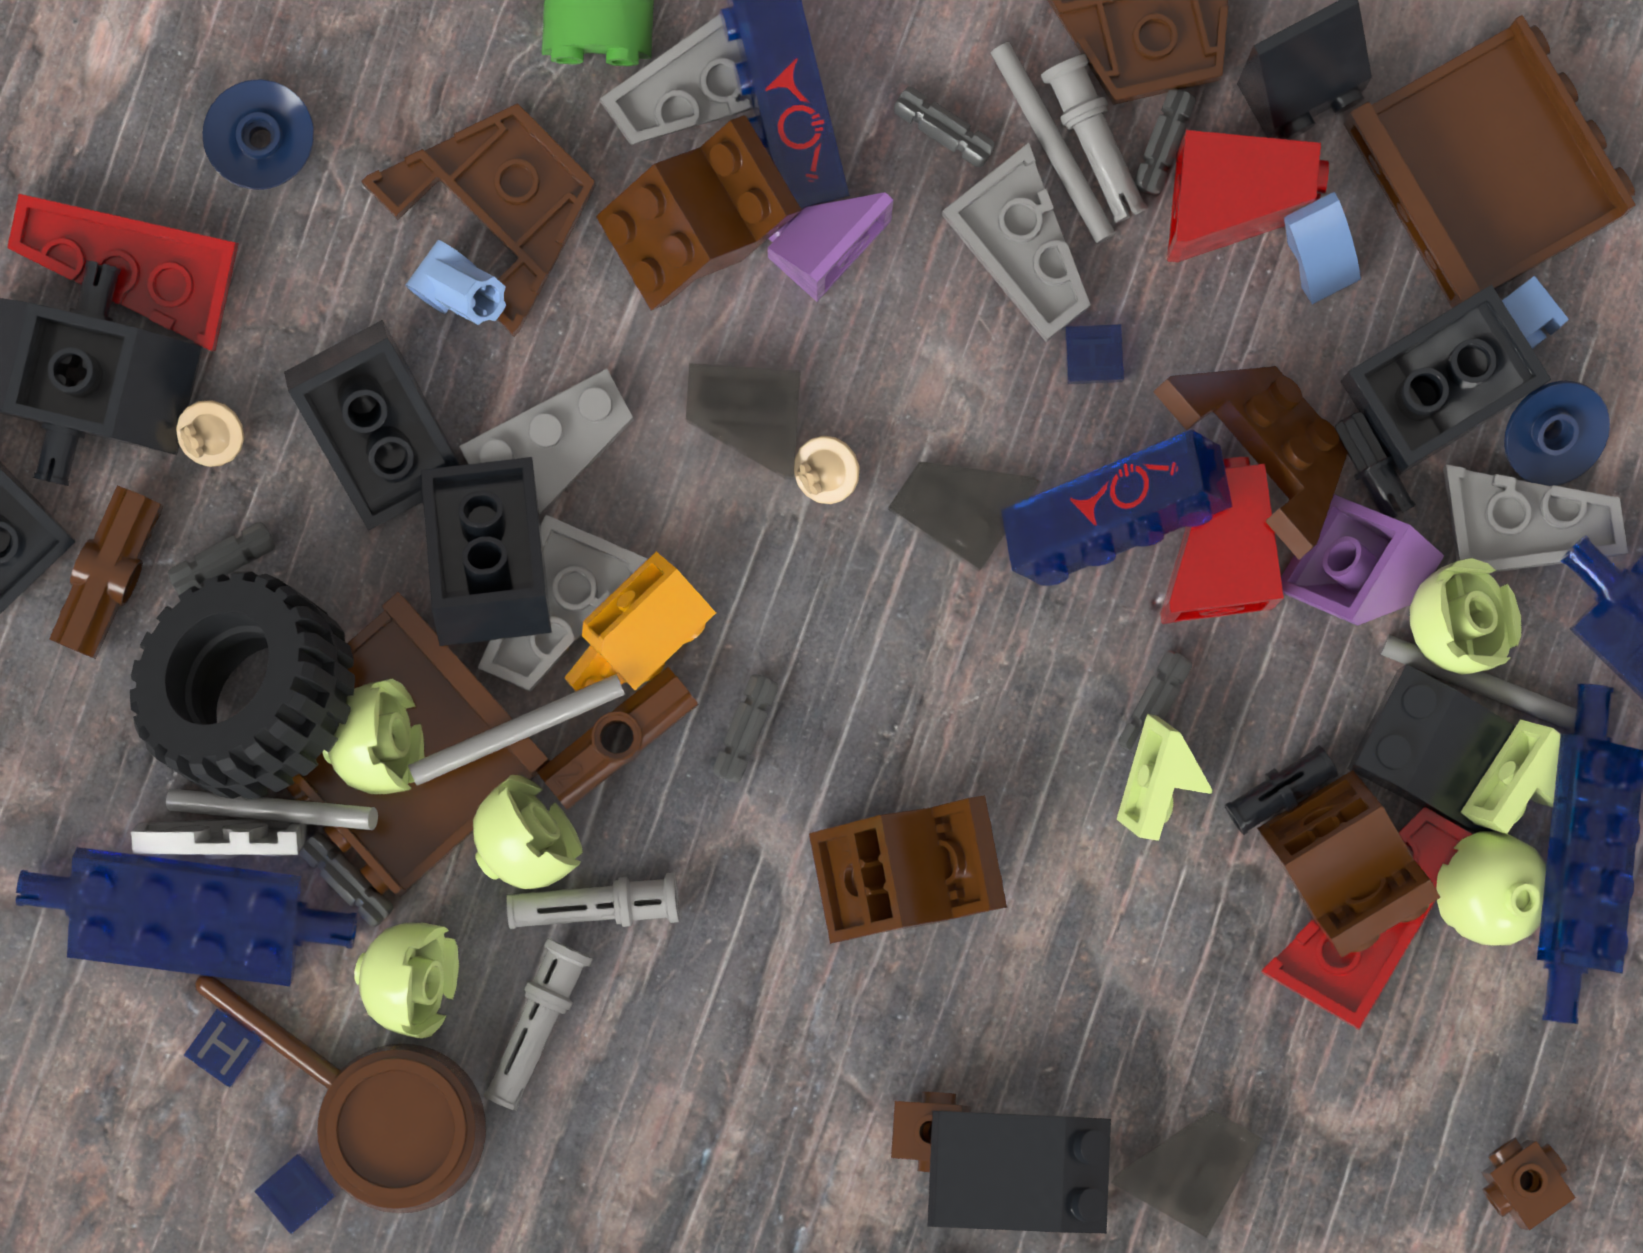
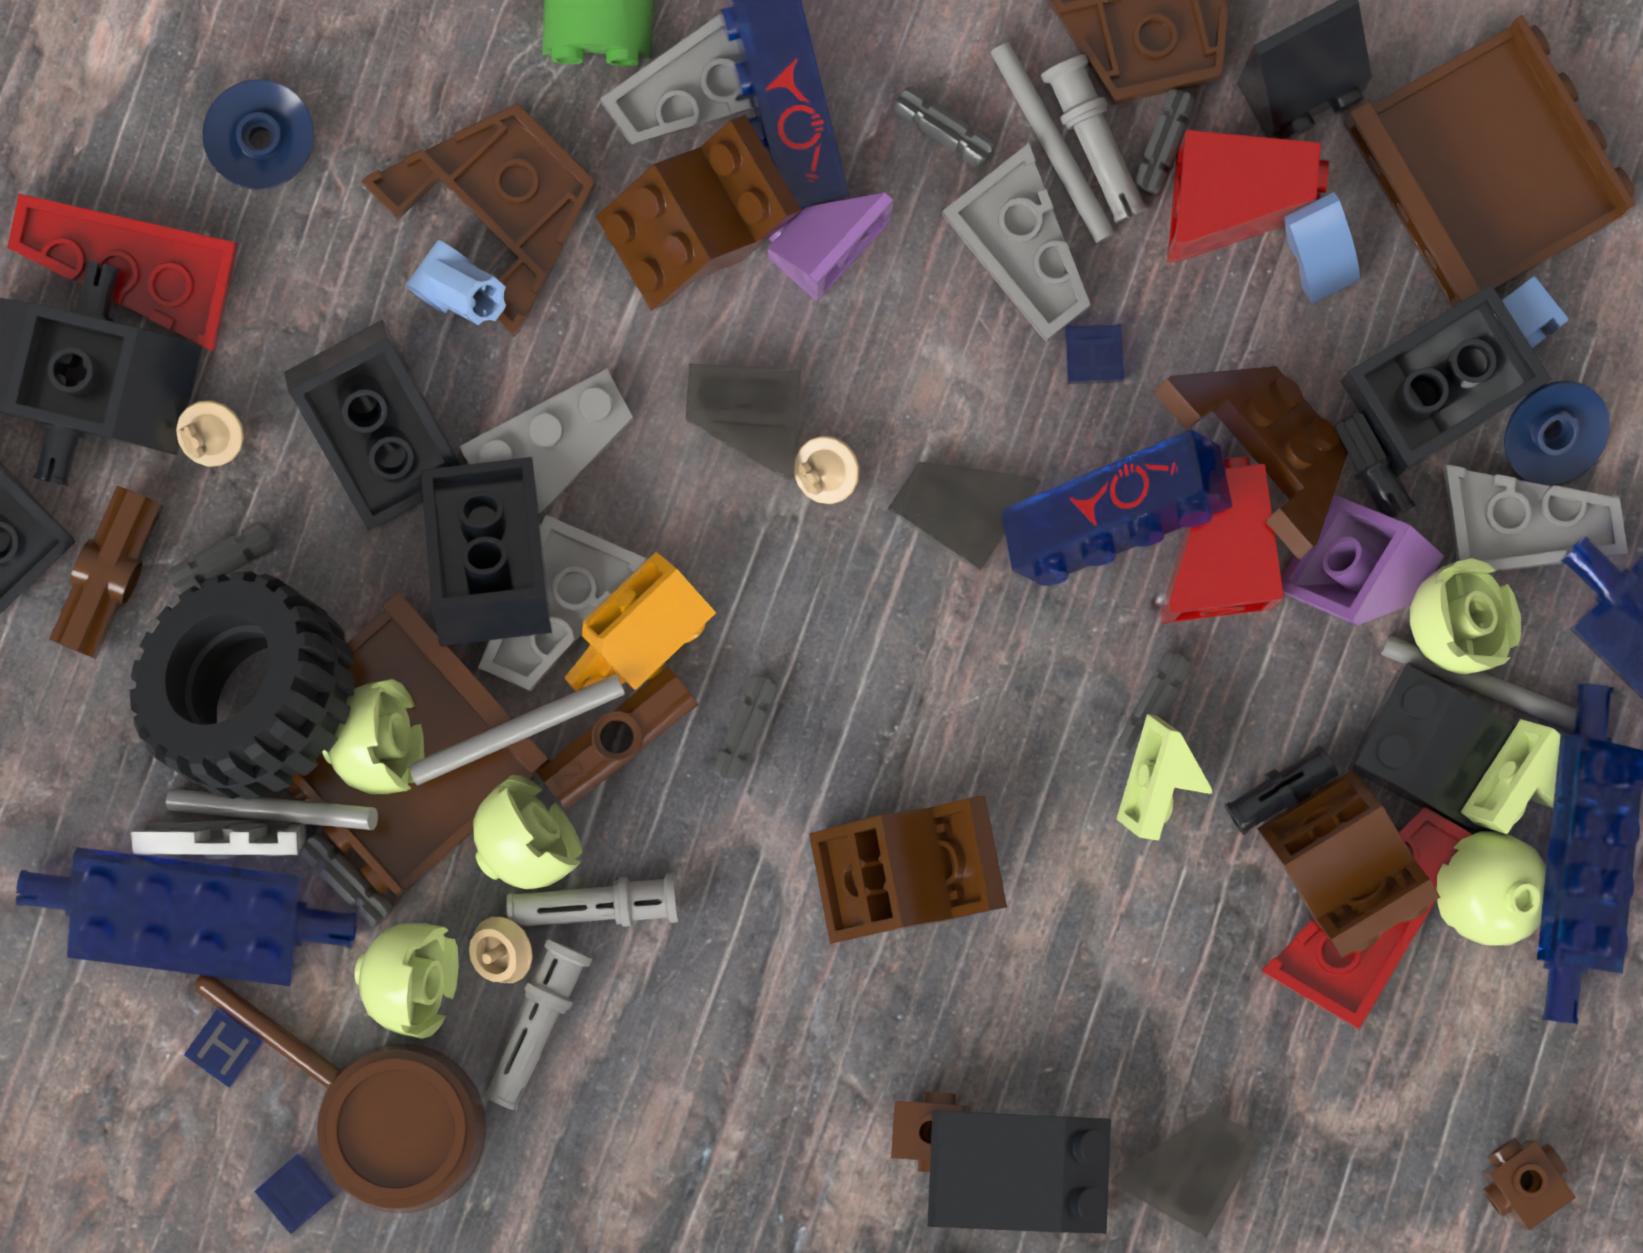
none -> tan hat [469,917,533,983]

